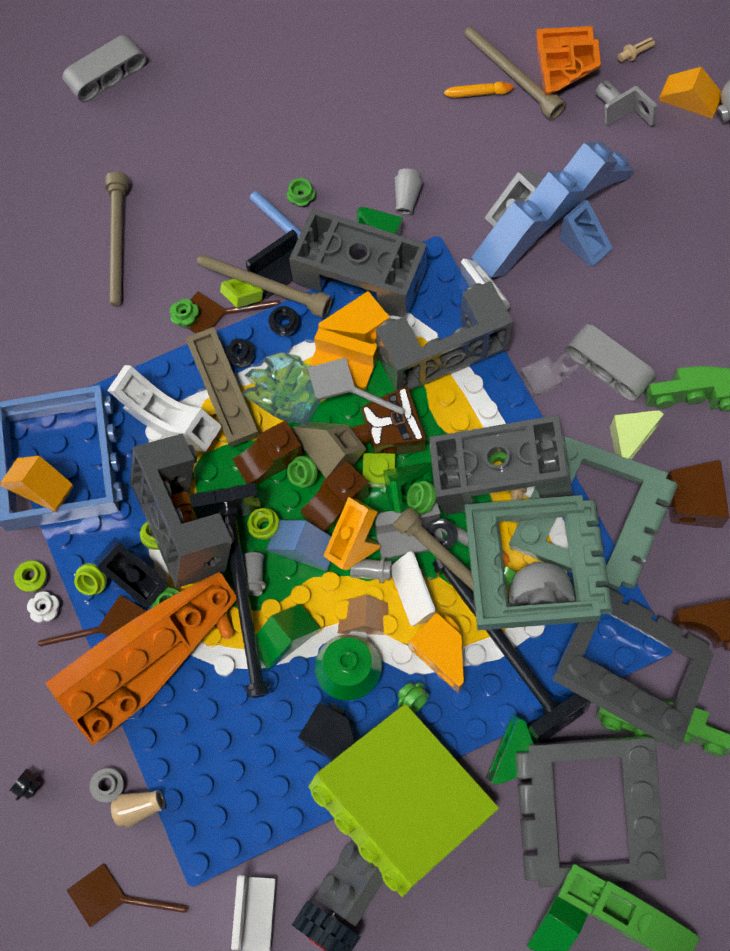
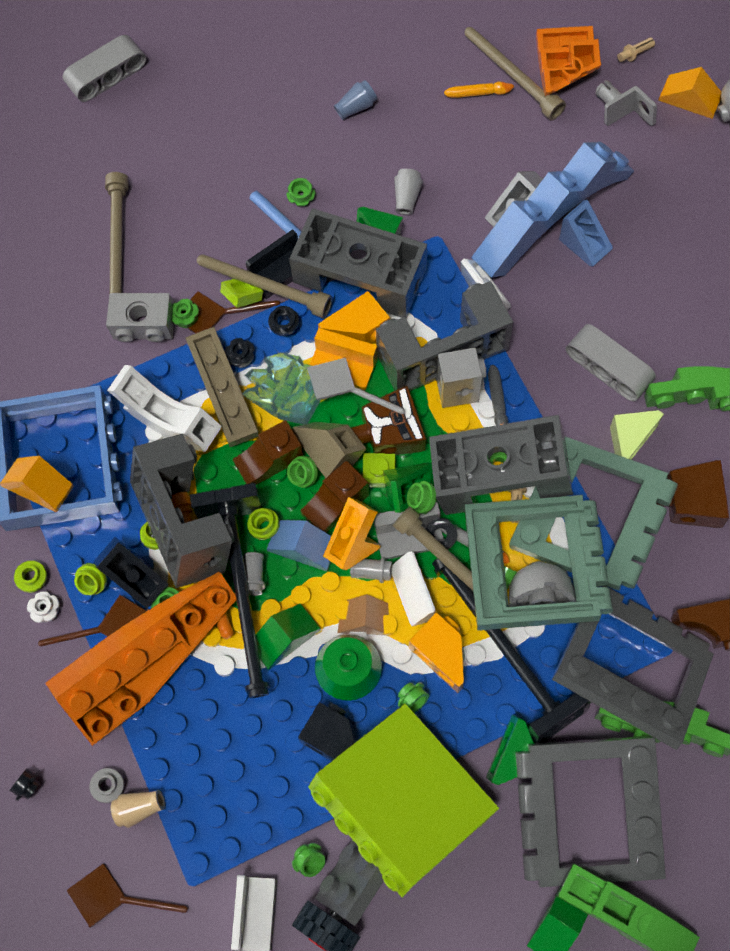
clear plate [520,352,579,399] -> none
none -> light grey brick [106,293,174,342]
none -> bright green plate [292,843,325,877]
none -> sand blue cone [334,80,377,120]
none -> light grey brick [436,348,486,408]
none -> dark grey piece [488,365,508,425]

